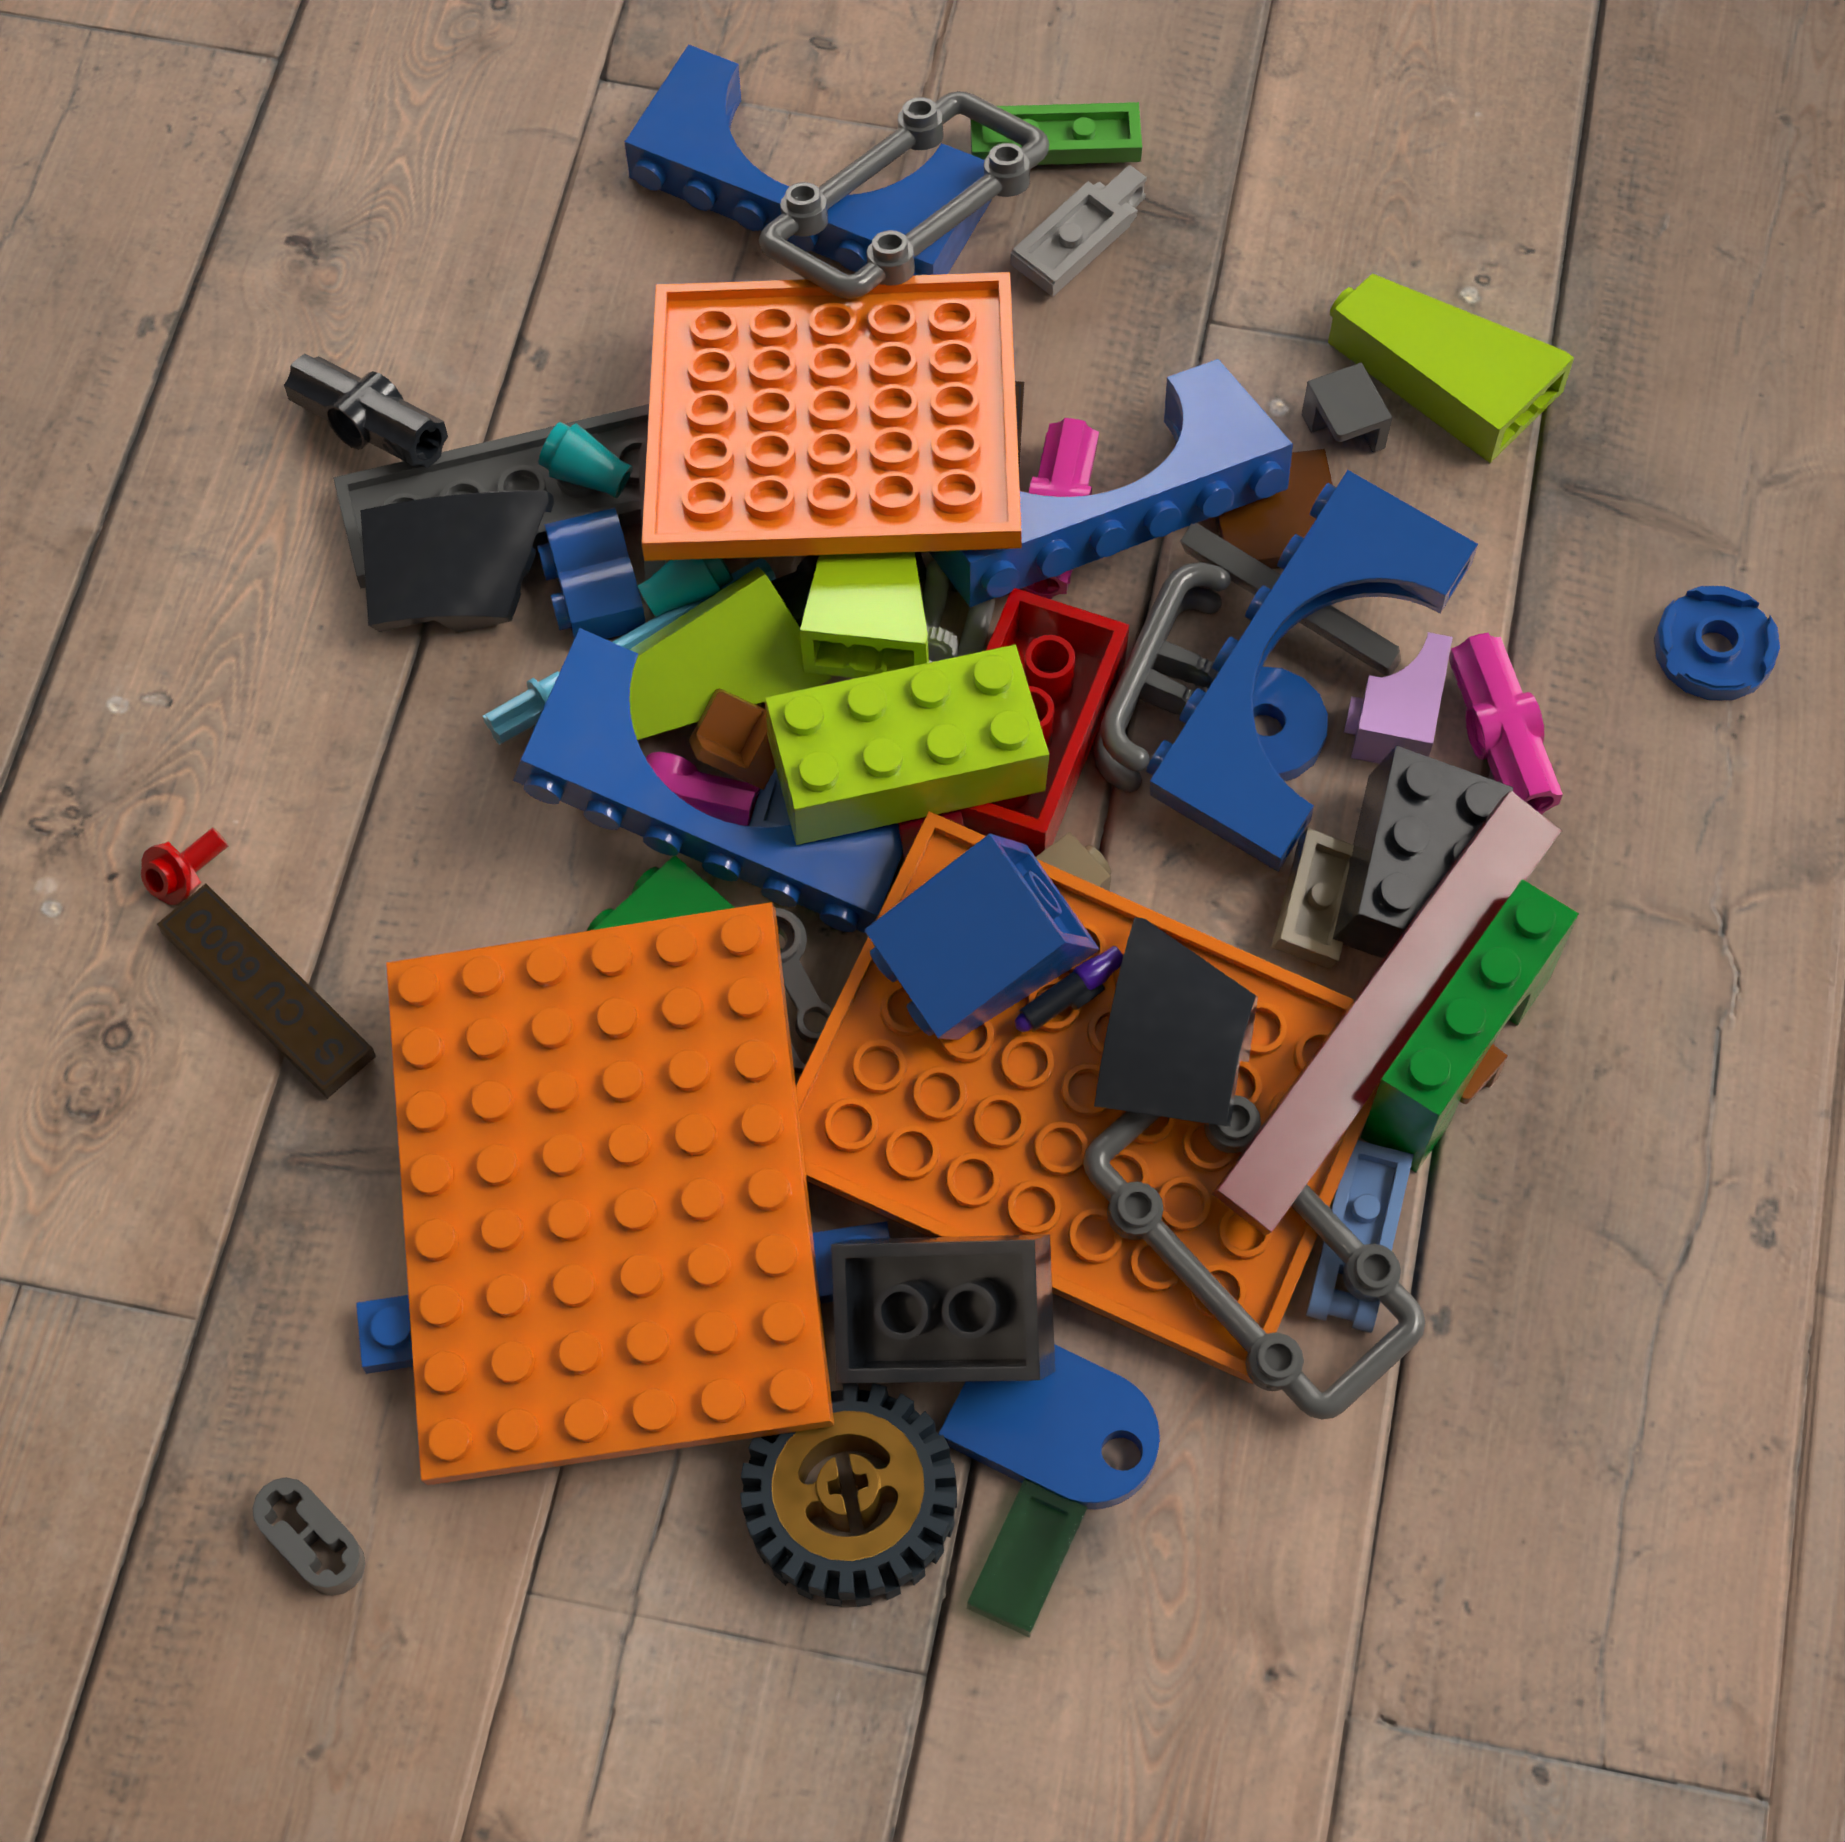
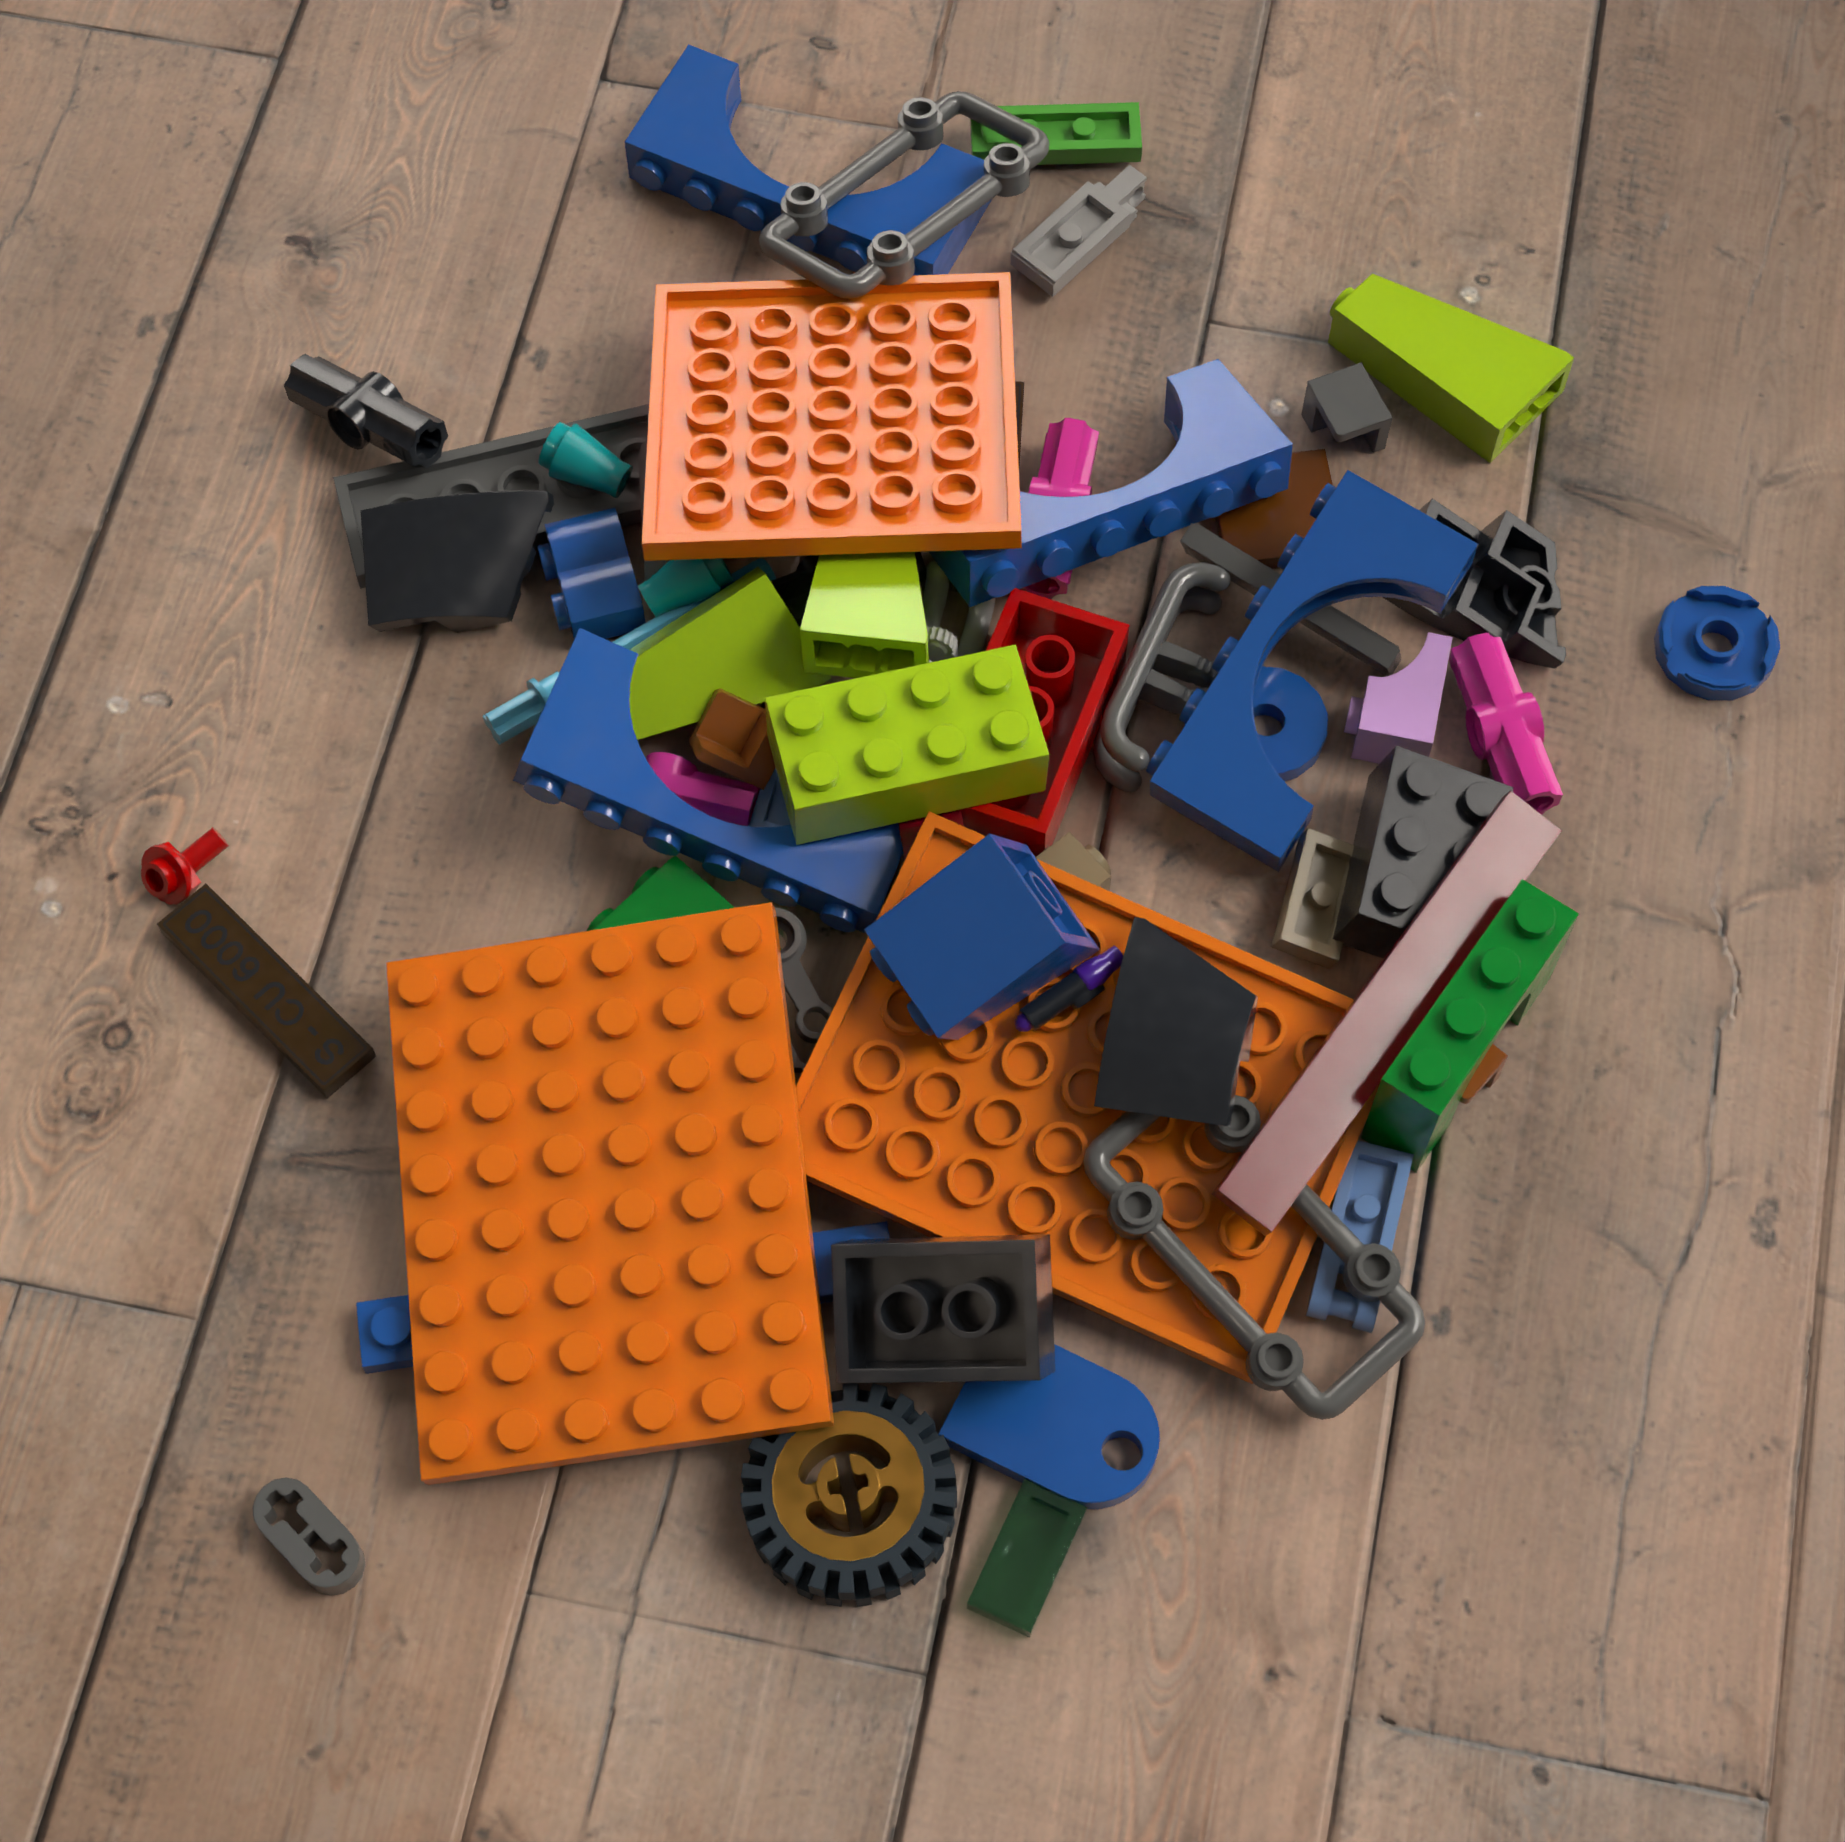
none -> black slope [1382,498,1566,669]

